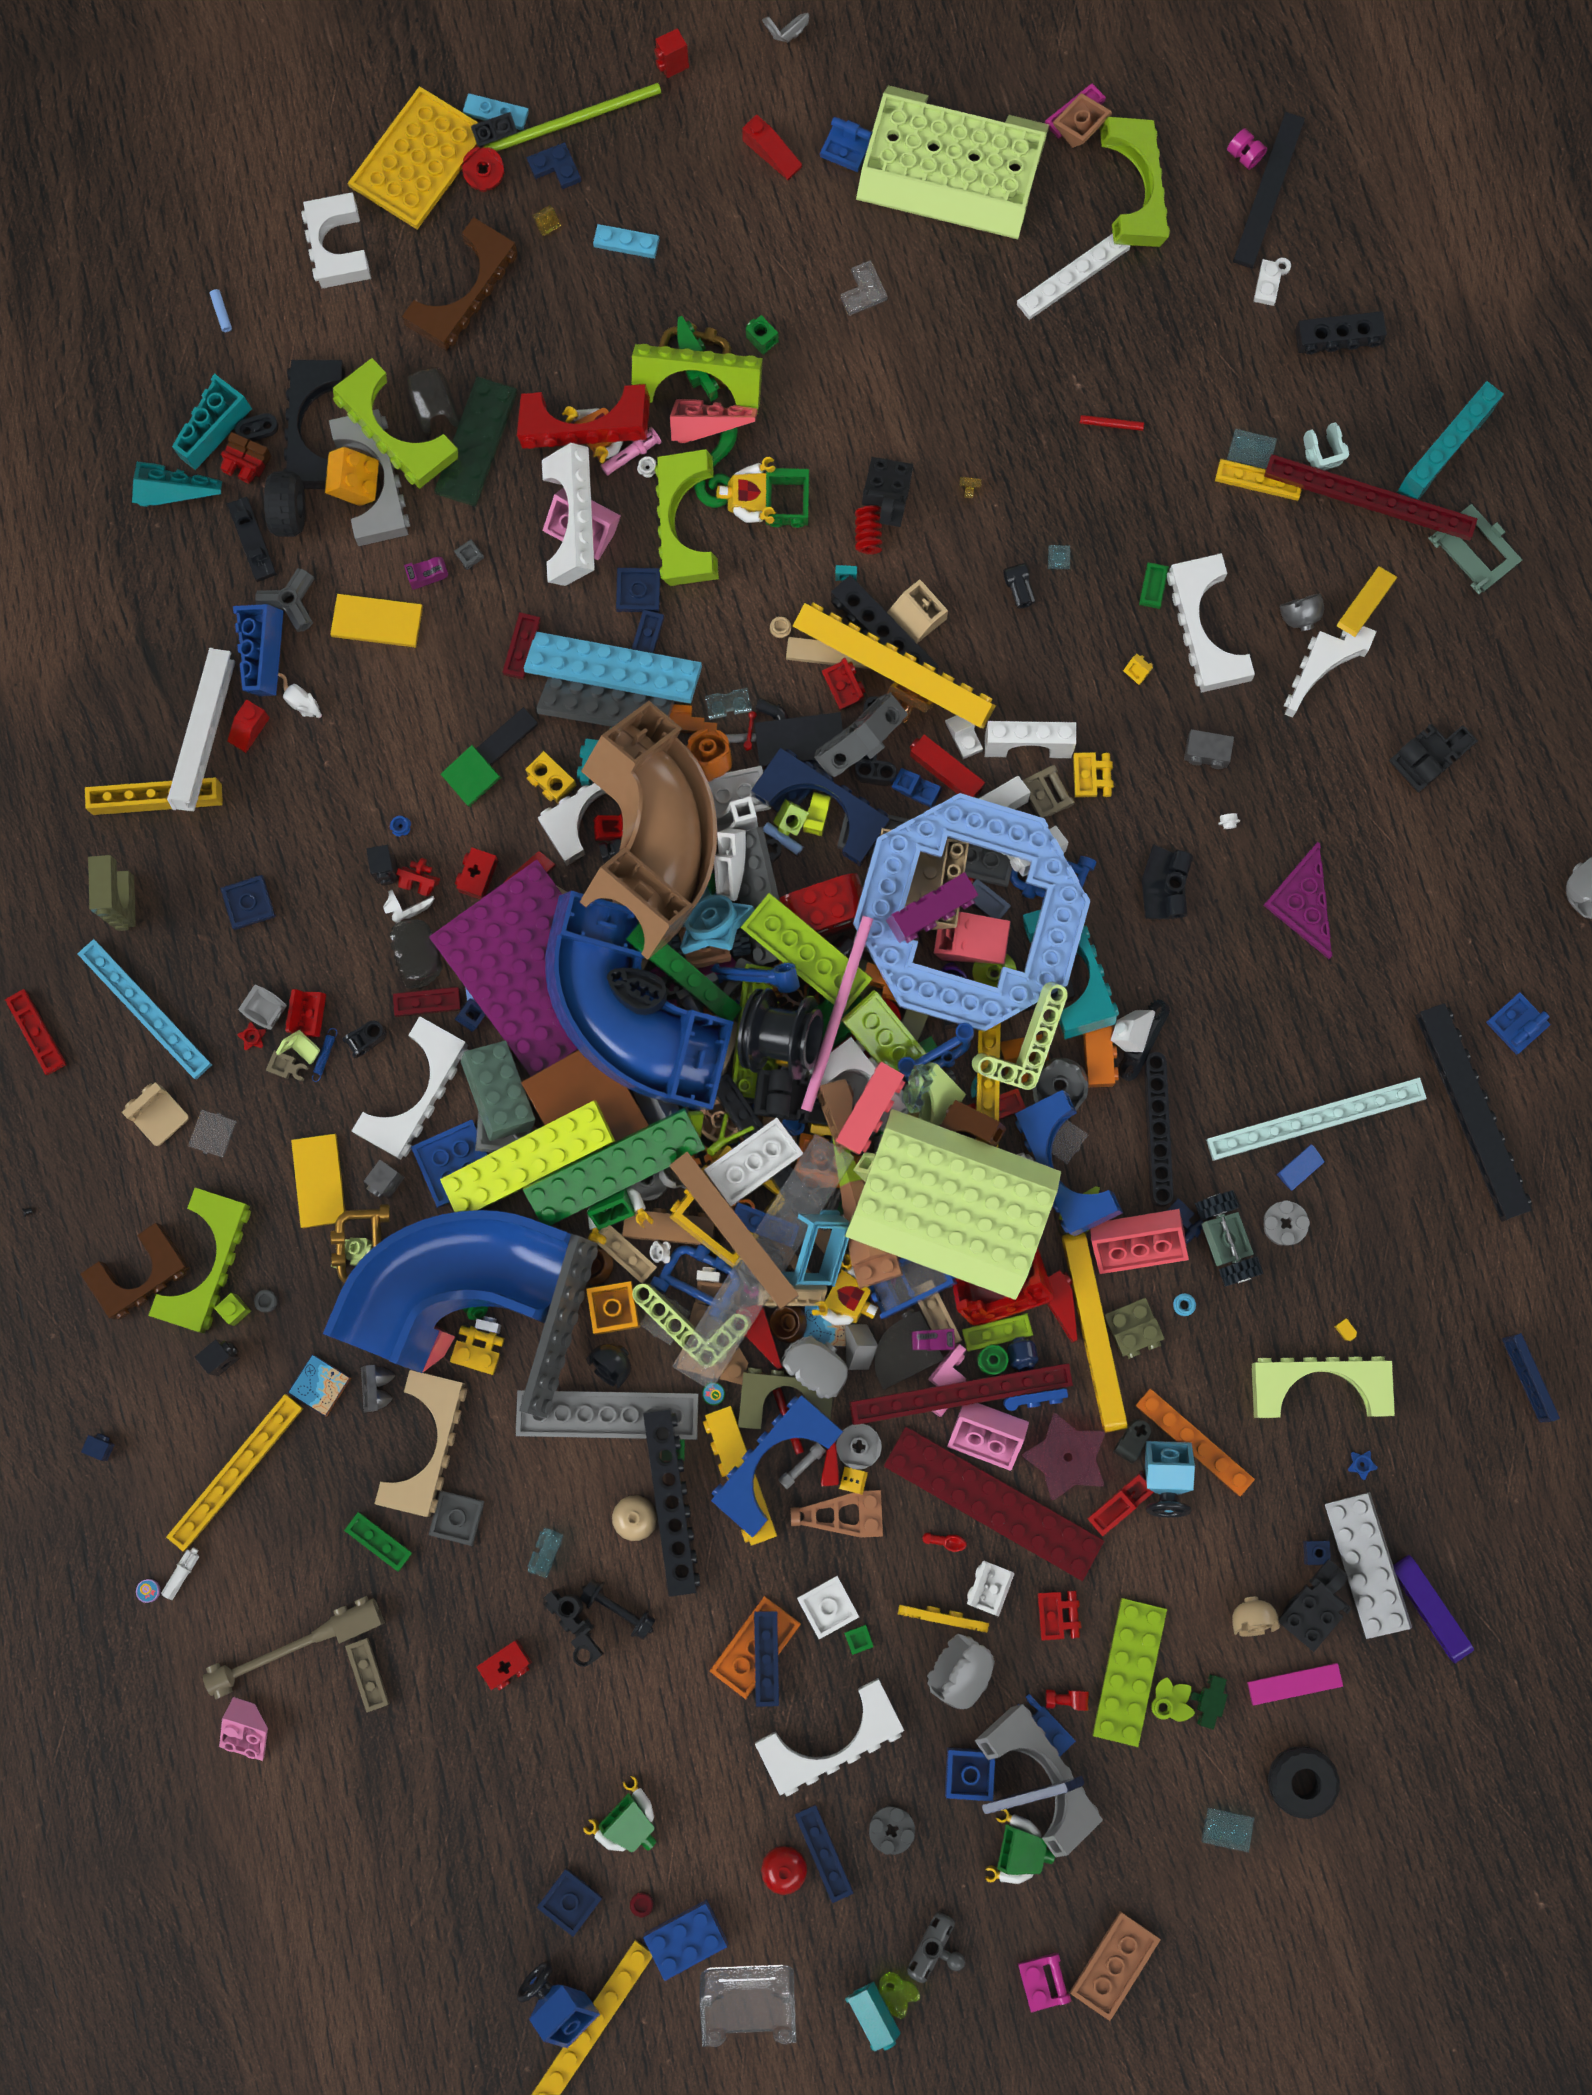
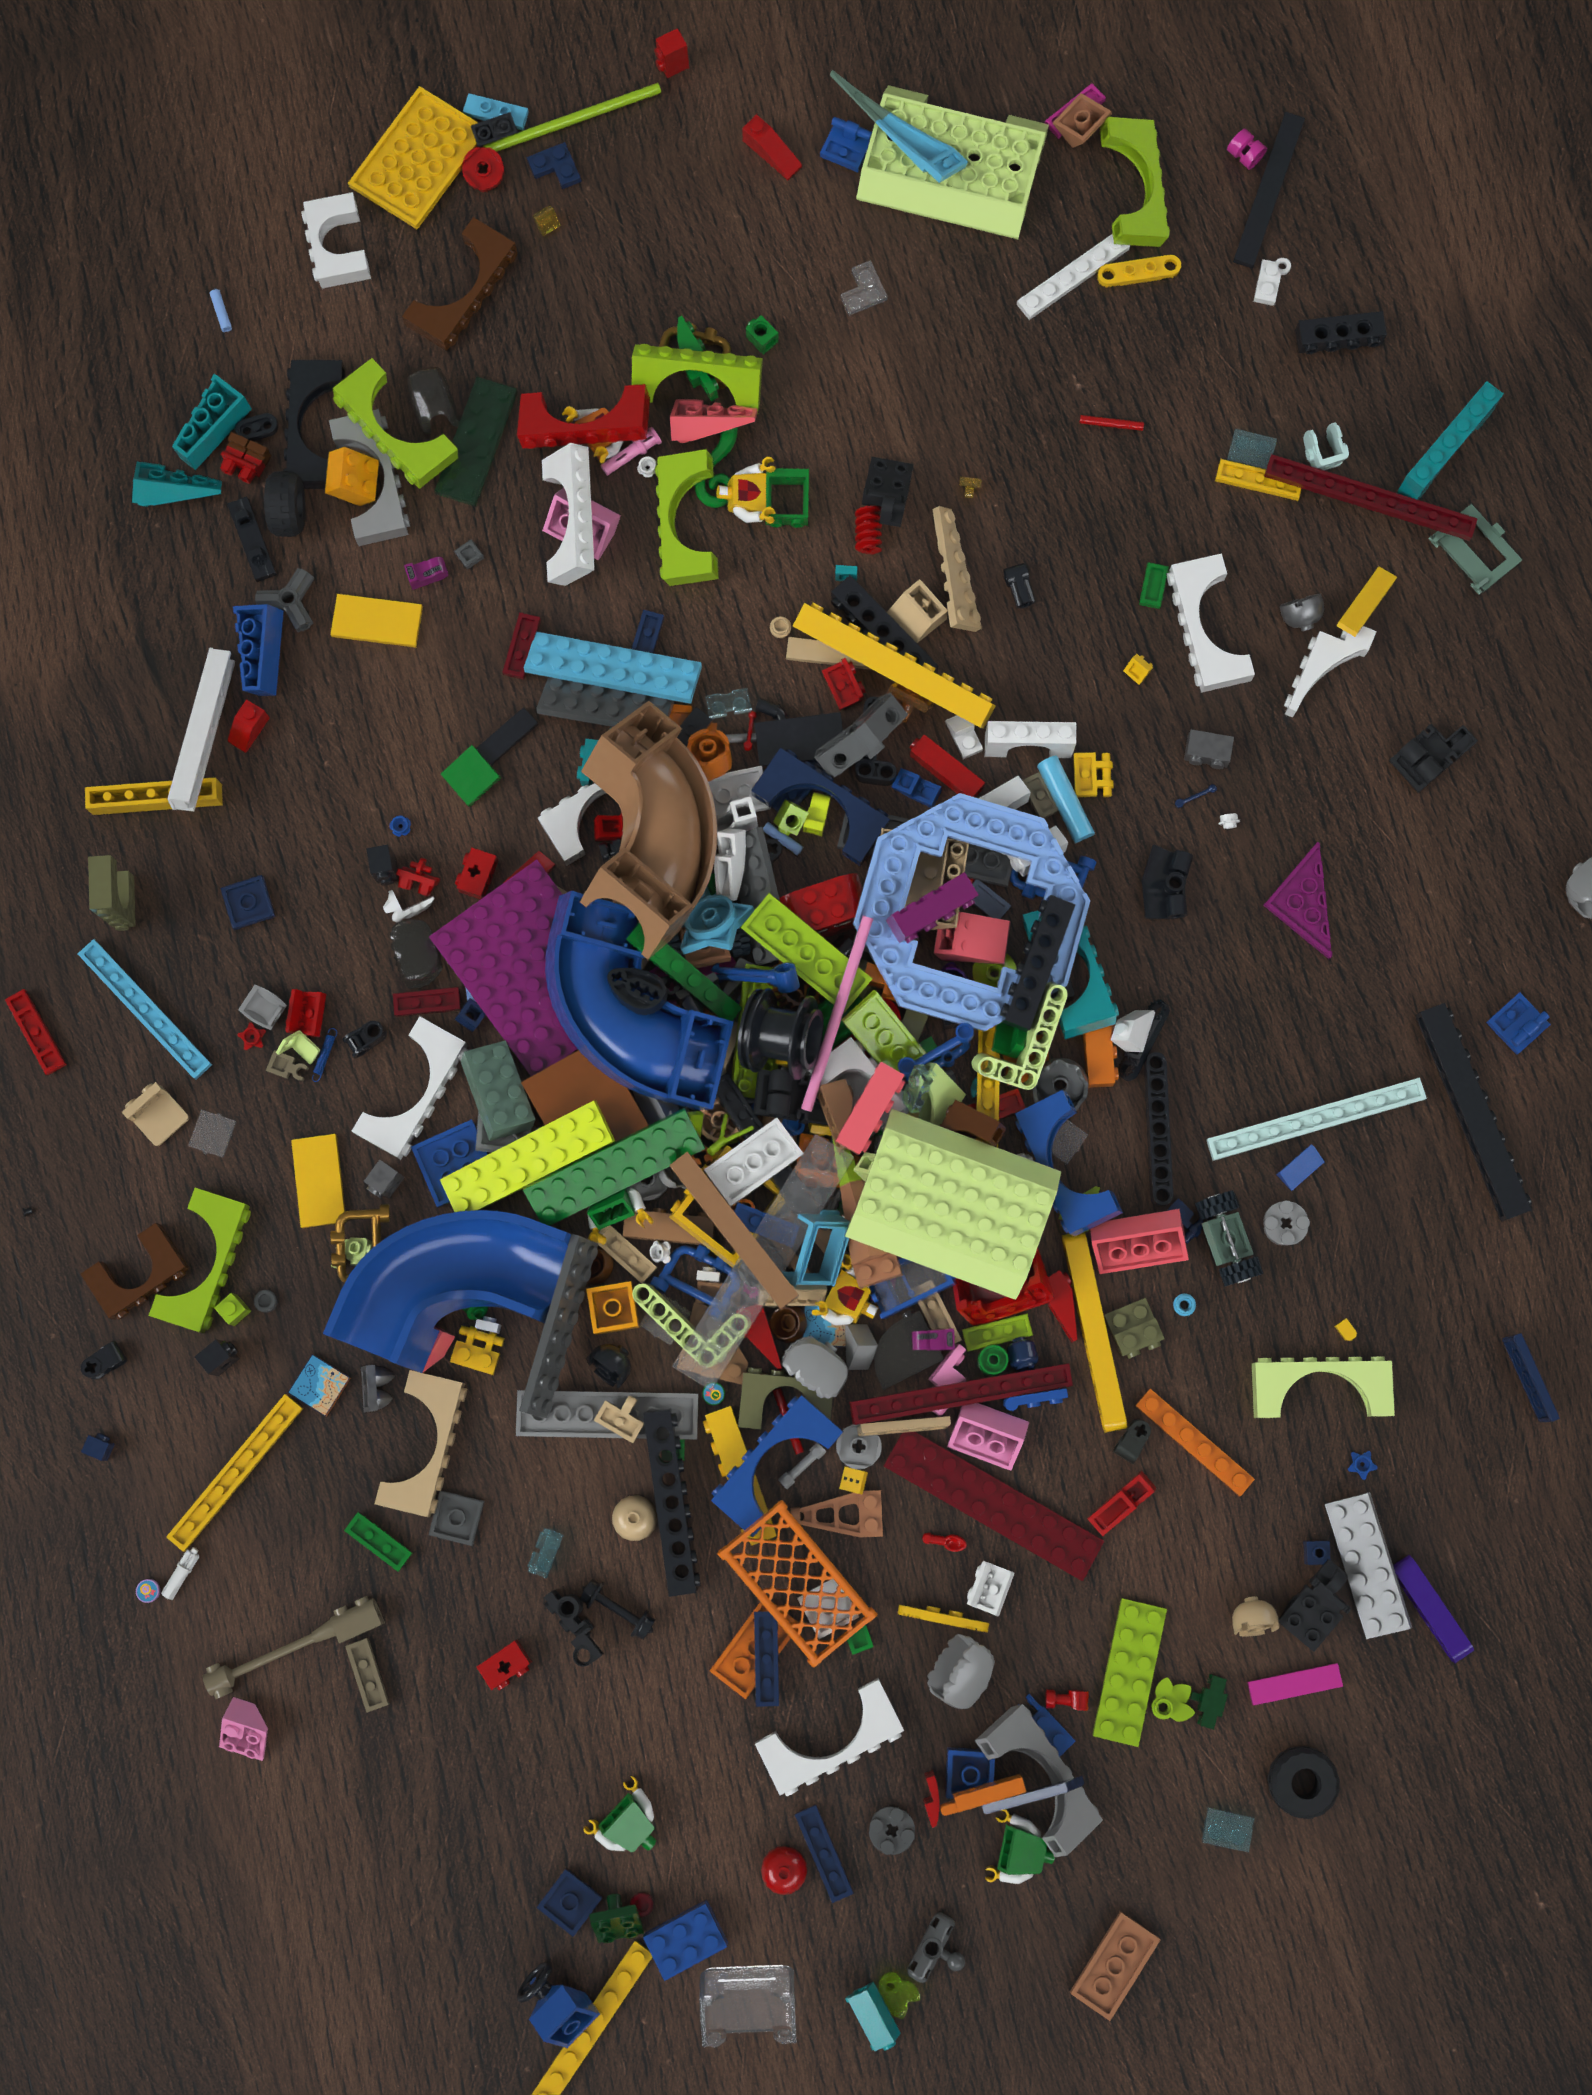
white animal [278,673,322,718] -> none
yellow brick [525,751,576,804] -> none
medium azure plate [593,224,659,259] -> none
dark blue plate [616,568,661,612] -> none
light grey piece [762,13,809,42] -> none
red slope [821,1442,839,1486] -> none
dark pink plate [1018,1953,1072,2012] -> none
clear pink plate [1022,1413,1105,1500] -> none
red plate [1037,1591,1081,1640] -> none
clear light blue plate [1048,545,1070,569] -> none
medium azure piece [1145,1441,1195,1518] -> none
none -> black piece [80,1341,128,1379]
none -> dark green plate [589,1894,644,1943]
none -> tan plate [594,1396,644,1443]
none -> black plate [677,707,713,747]
none -> orange door [717,1500,877,1668]
none -> medium azure plate [830,70,968,183]
none -> tan tile [857,1416,951,1436]
none -> red slope [923,1770,939,1828]
none -> tan wing [932,506,982,632]
none -> orange hinge [940,1774,1026,1816]
none -> green panel [992,1022,1027,1059]
none -> black brick [1000,895,1076,1032]
none -> medium azure brick [1037,756,1095,843]
none -> yellow plate [1097,255,1181,287]
none -> dark blue hinge [1175,784,1217,808]

